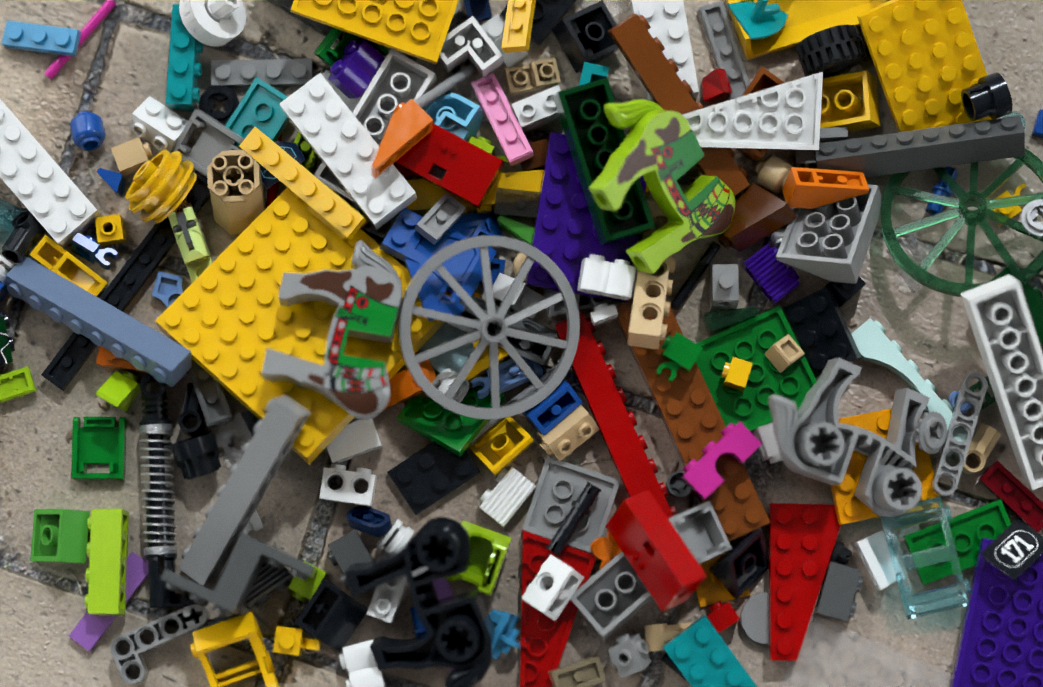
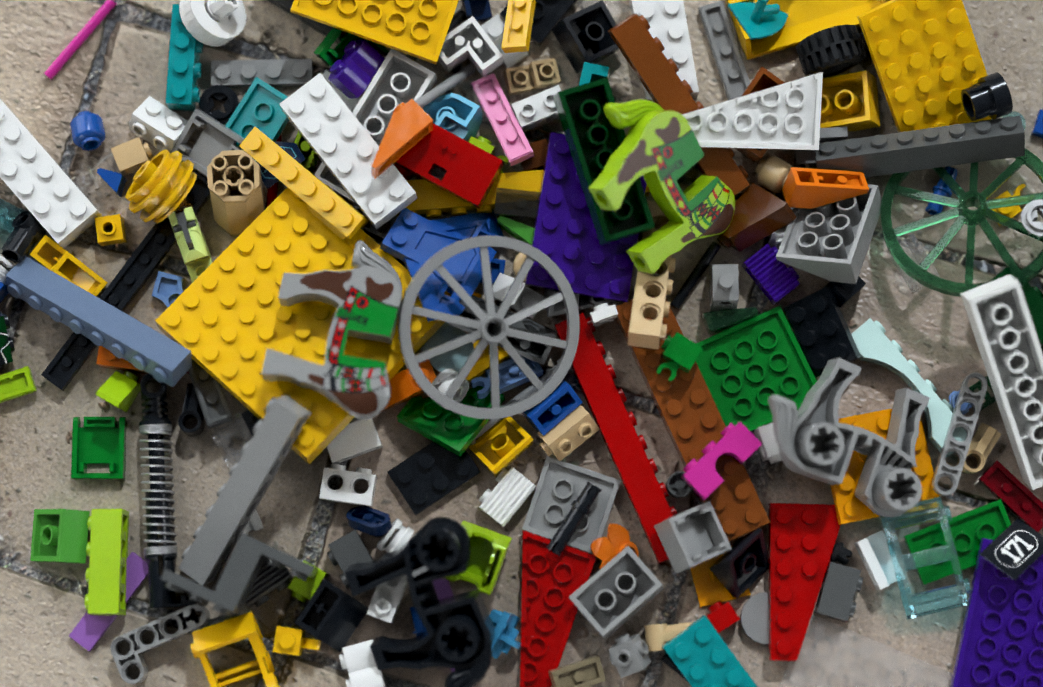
dark azure plate [1,20,81,57] -> none
plate [72,232,118,270] -> none
black piece [170,431,221,480] -> none
light grey plate [414,192,466,245] -> none
white brick [521,554,584,621] -> none
white brick [577,254,636,300] -> none
red brick [605,490,707,612] -> none
red slope [702,69,733,102] -> none
yellow plate [721,357,753,392] -> none
tan slope [765,334,805,373] -> none
light grey gear [915,412,947,454] -> none

